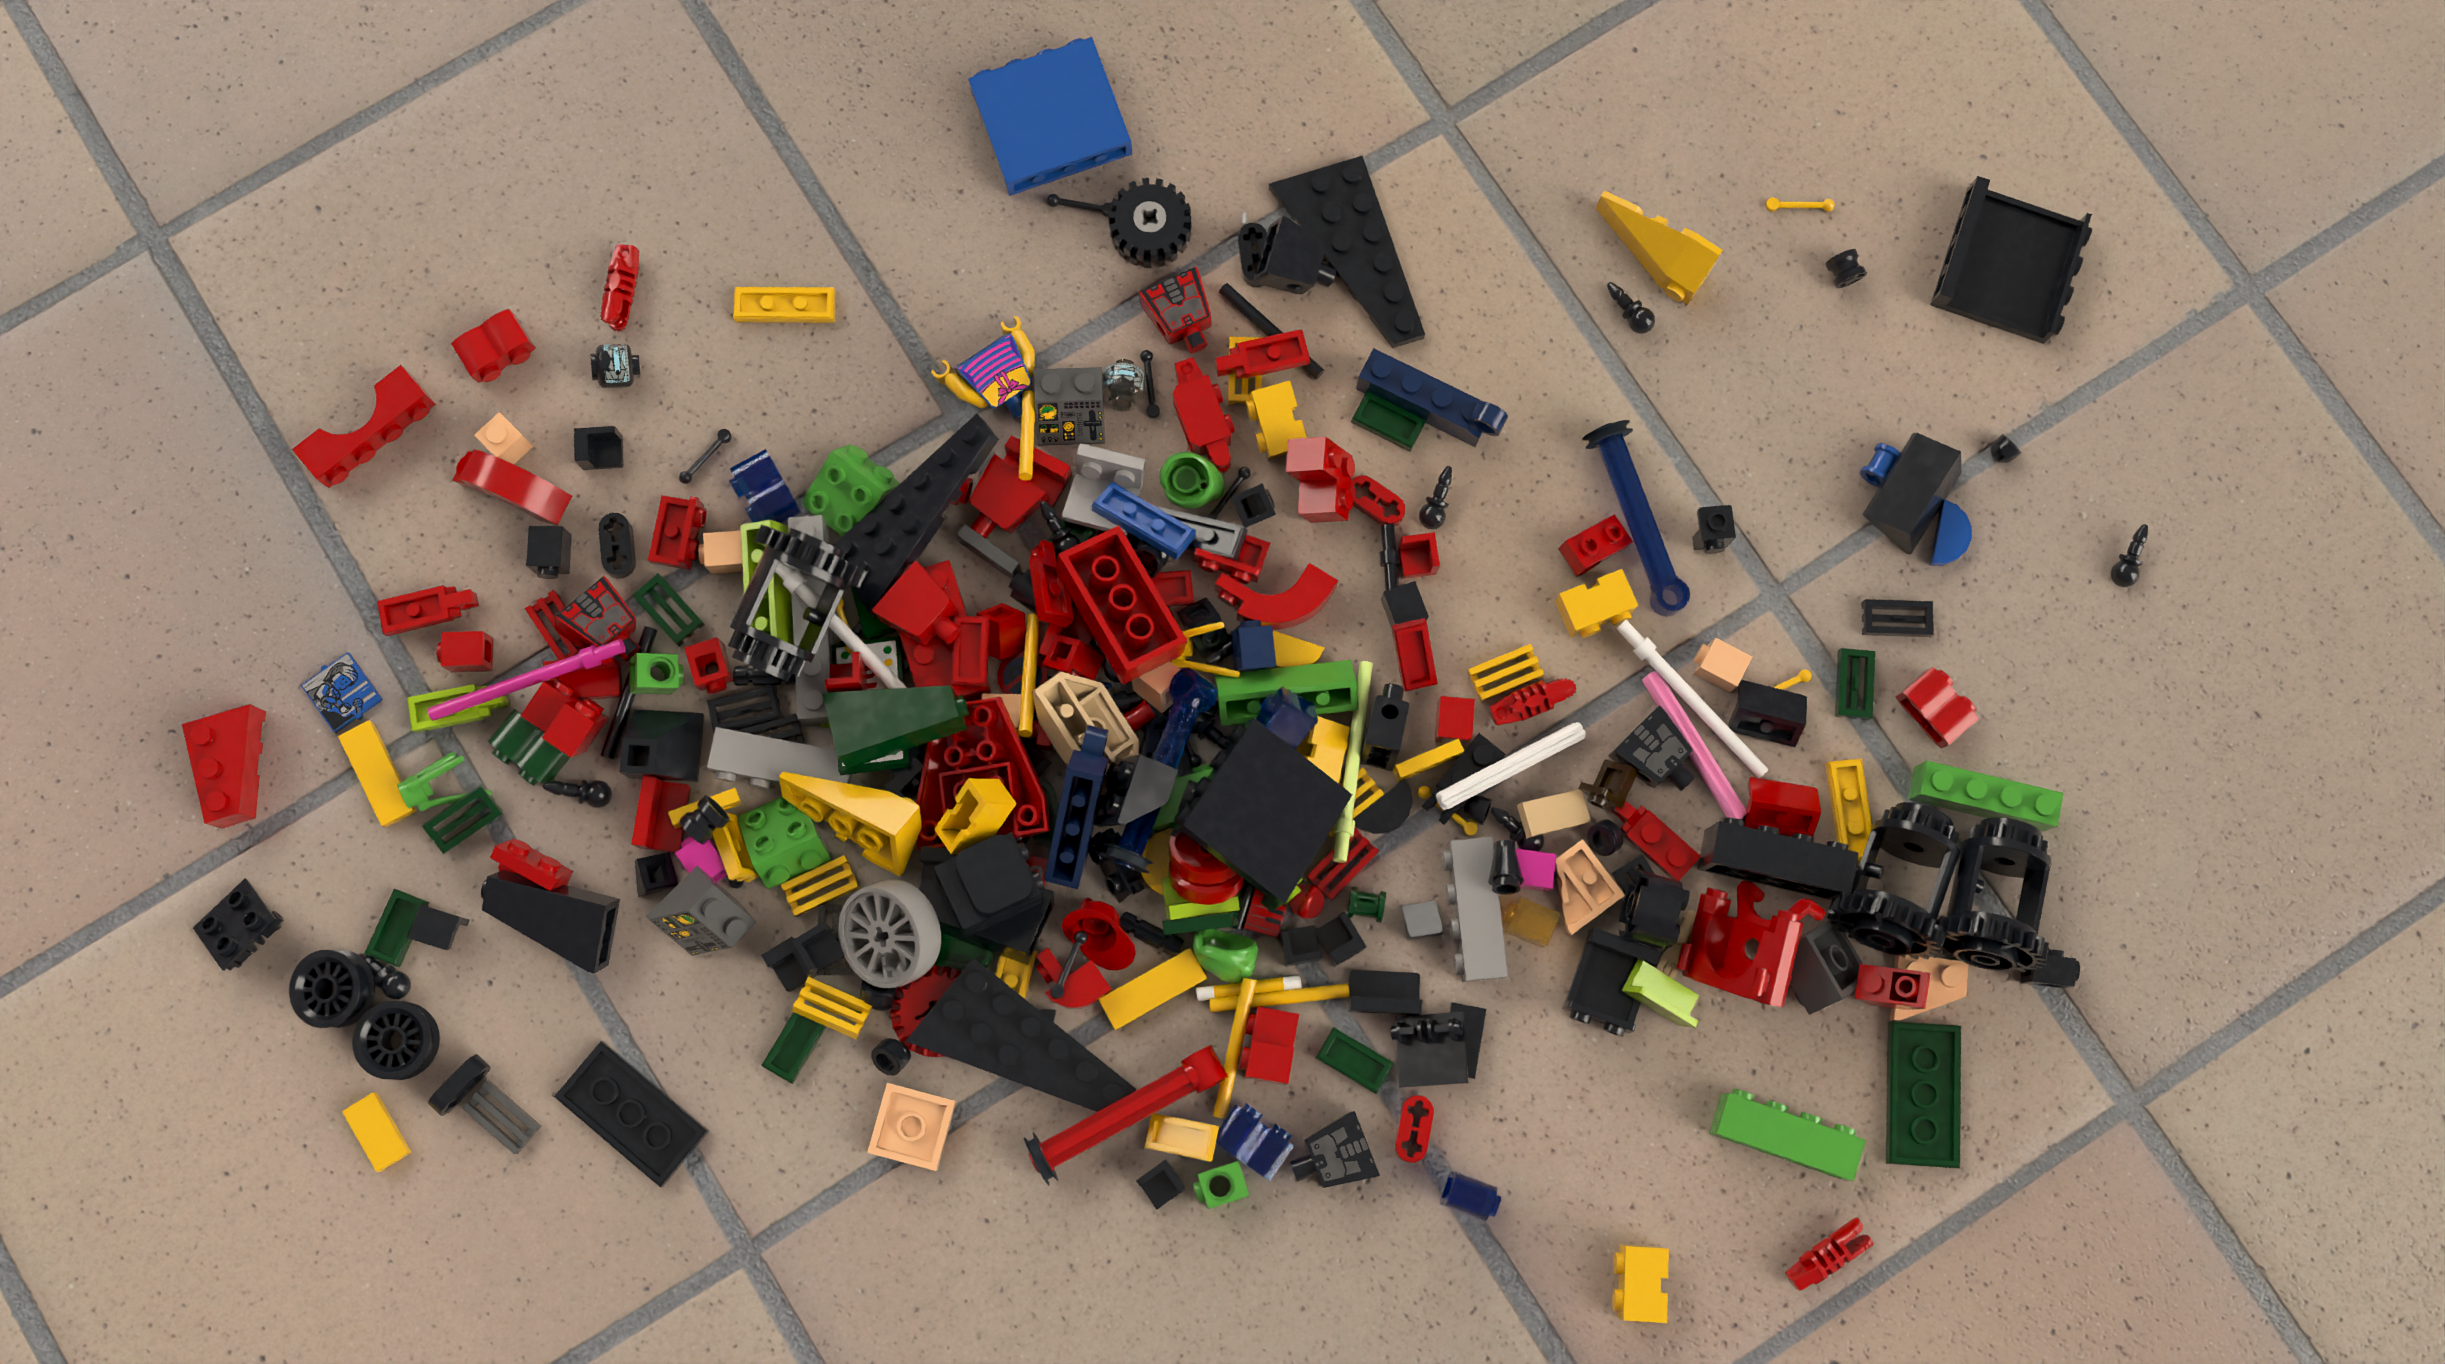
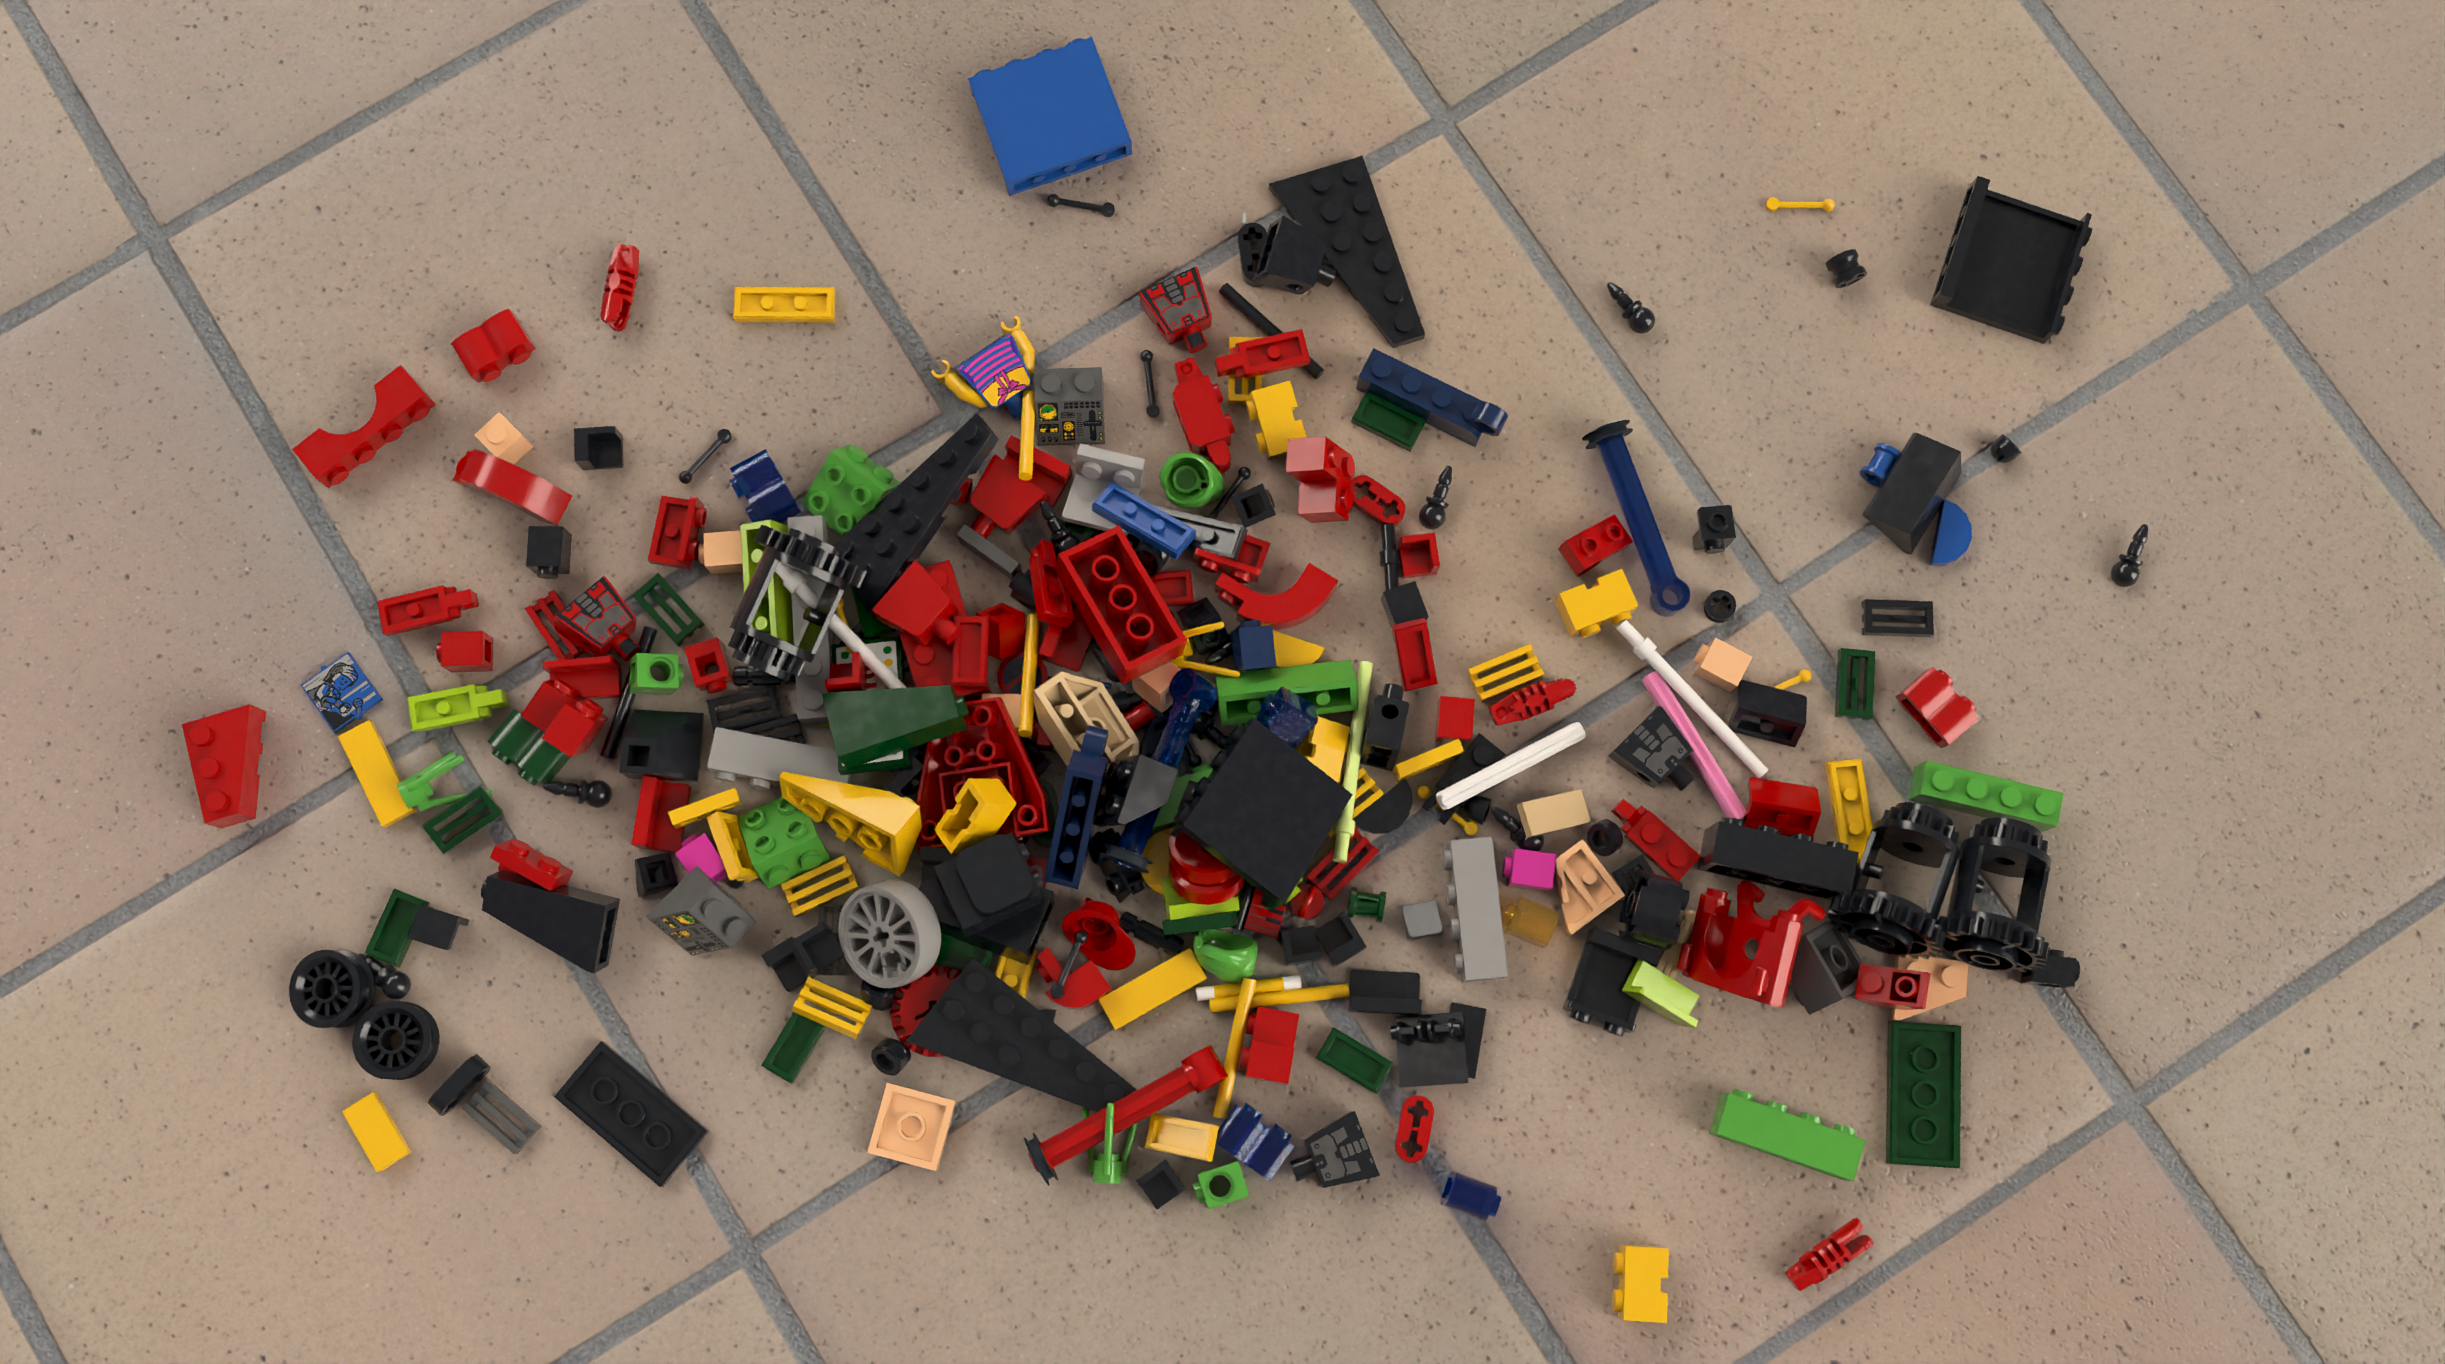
black hinge [193,878,284,971] -> none
dark pink bar [428,639,626,721] -> none
head [590,344,640,388] -> none
black beam [598,513,636,578] -> none
black wheel [679,795,730,845] -> none
red brick [1042,634,1105,680] -> none
head [1103,359,1146,412] -> none
black wheel [1108,178,1192,268] -> none
black cone [1488,840,1524,895] -> none
dark brown bracket [1578,760,1638,809] -> none
yellow wedge [1596,190,1723,305] -> none
none -> bright green plant [1082,1103,1139,1184]
none -> black bush [1704,590,1736,623]

